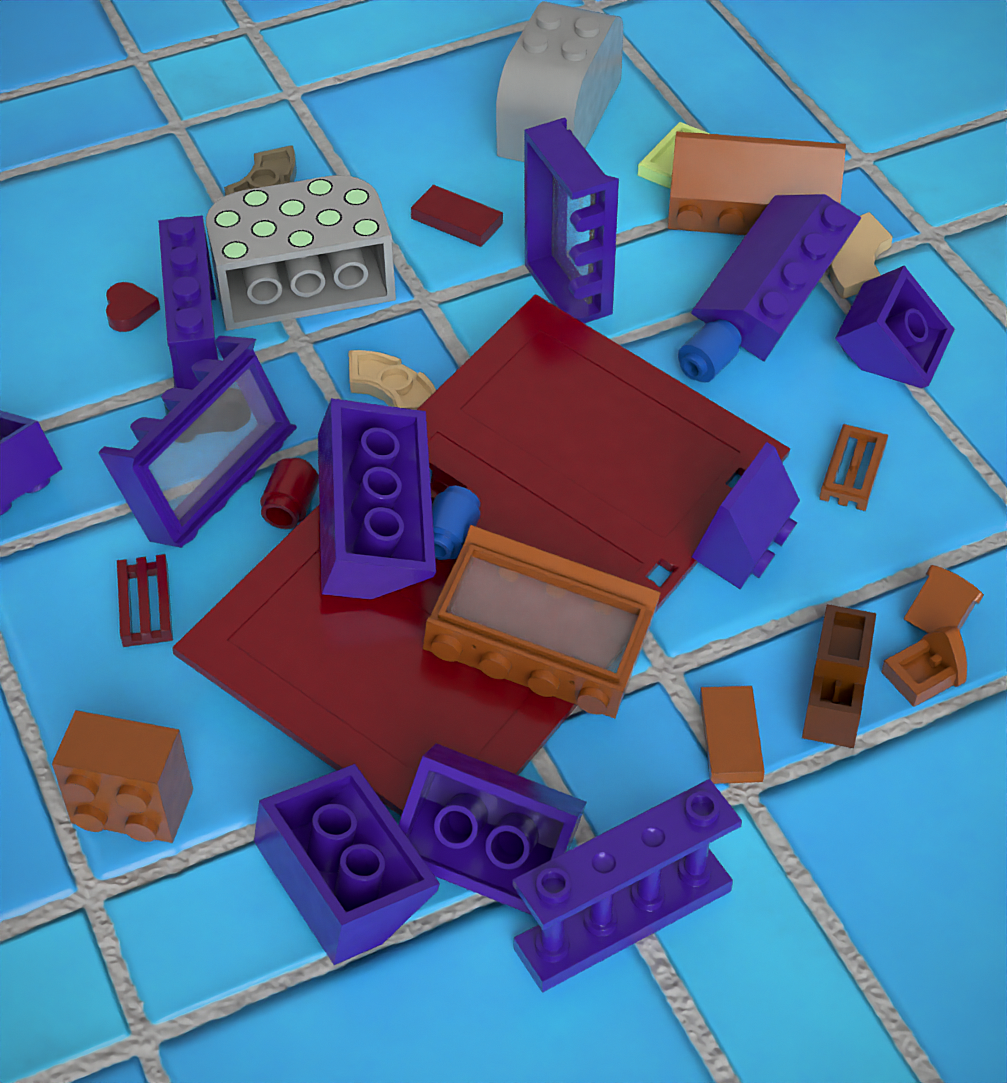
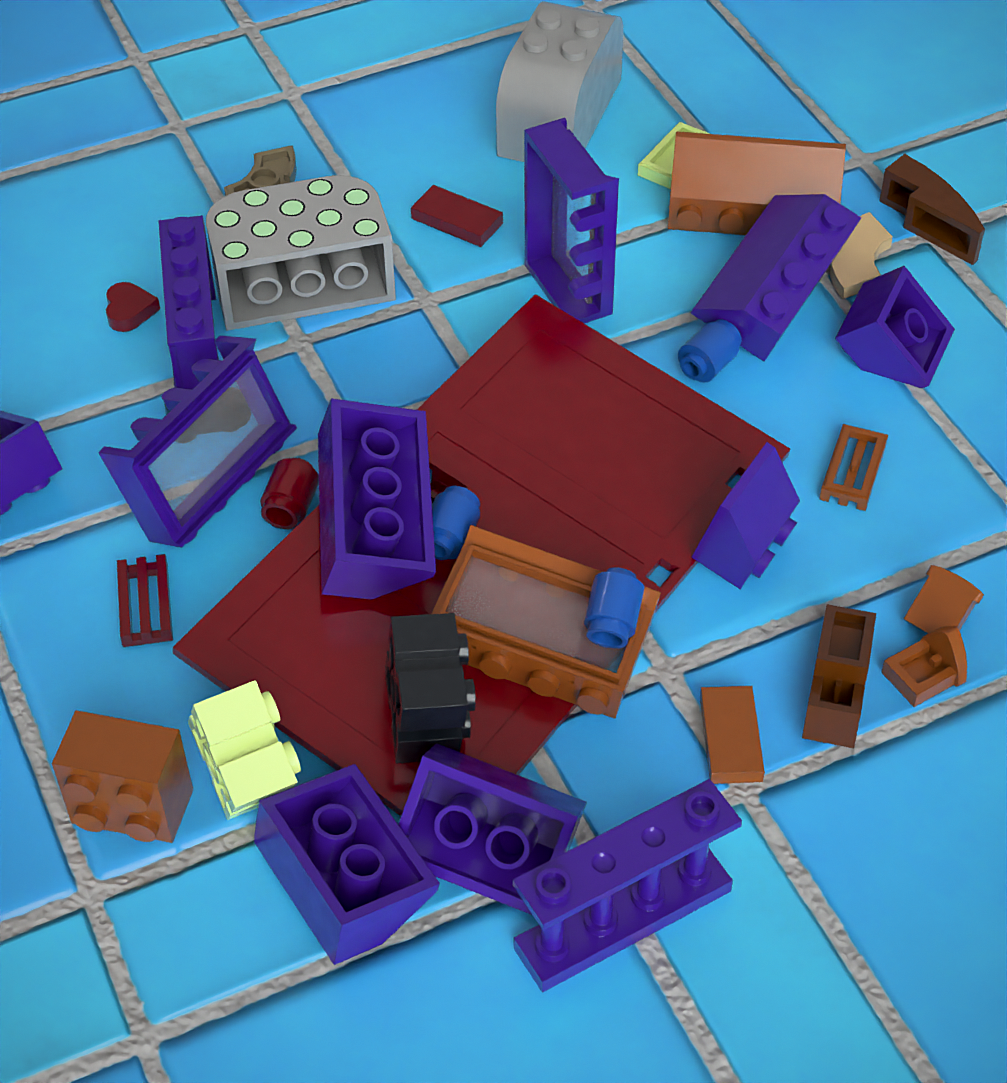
tan tile [349,350,436,410] -> none
none -> yellowish green brick [188,680,301,820]
none -> black brick [385,613,476,764]
none -> blue brick [584,567,645,648]
none -> reddish brown slope [880,153,985,265]

